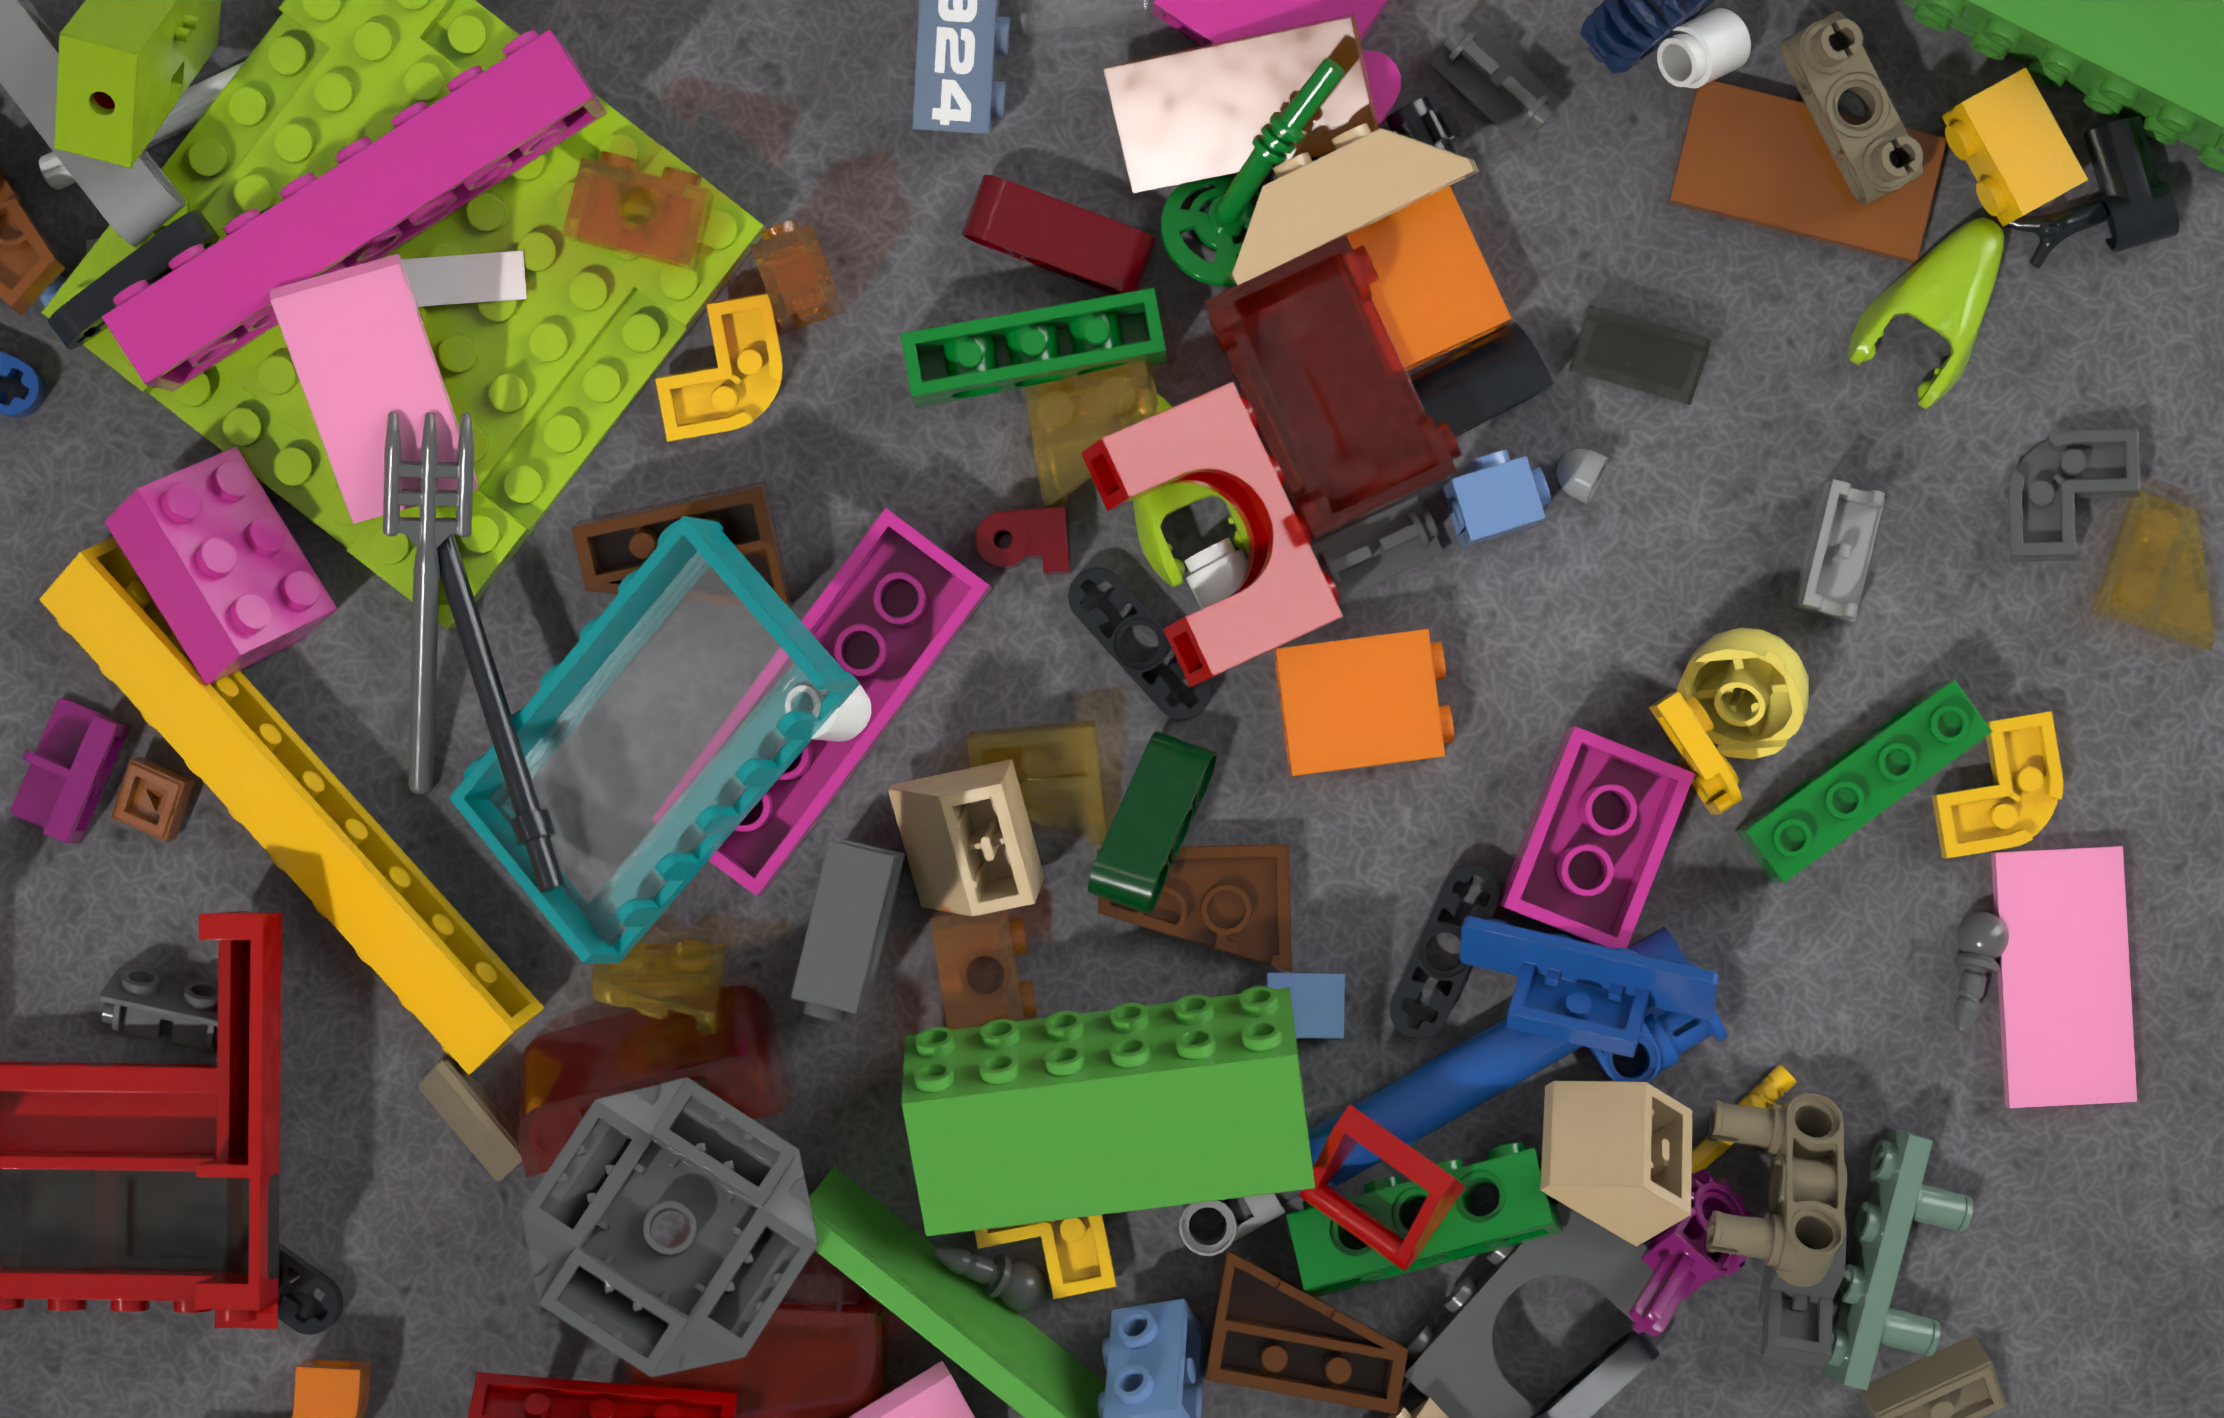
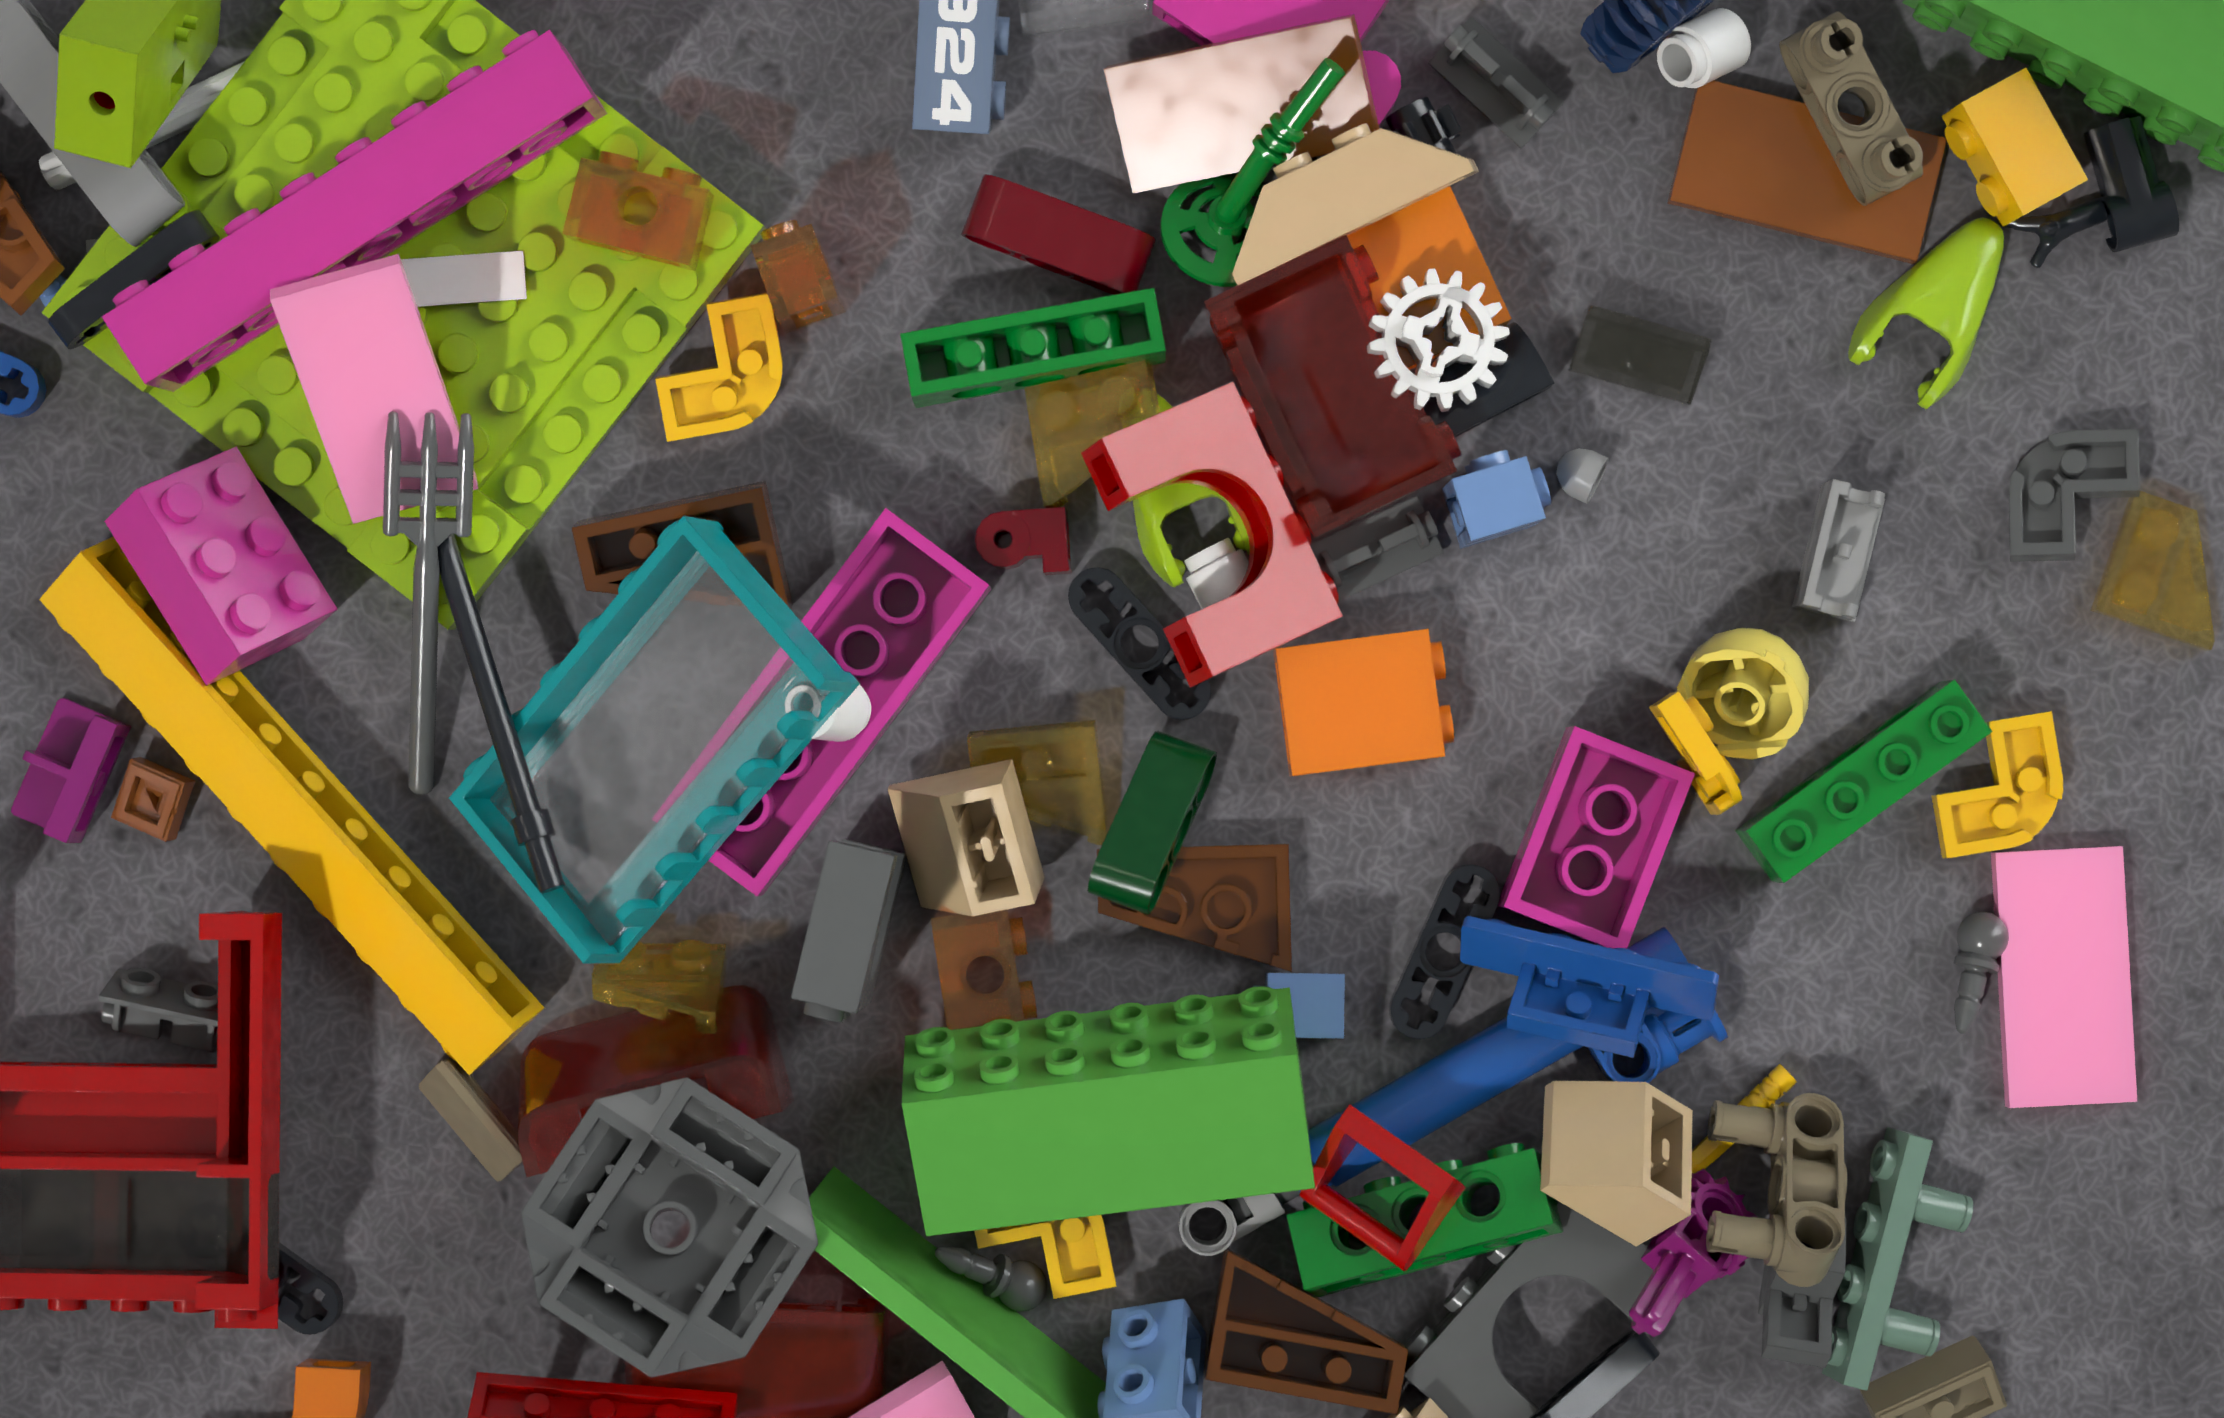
none -> white gear [1367,268,1510,412]

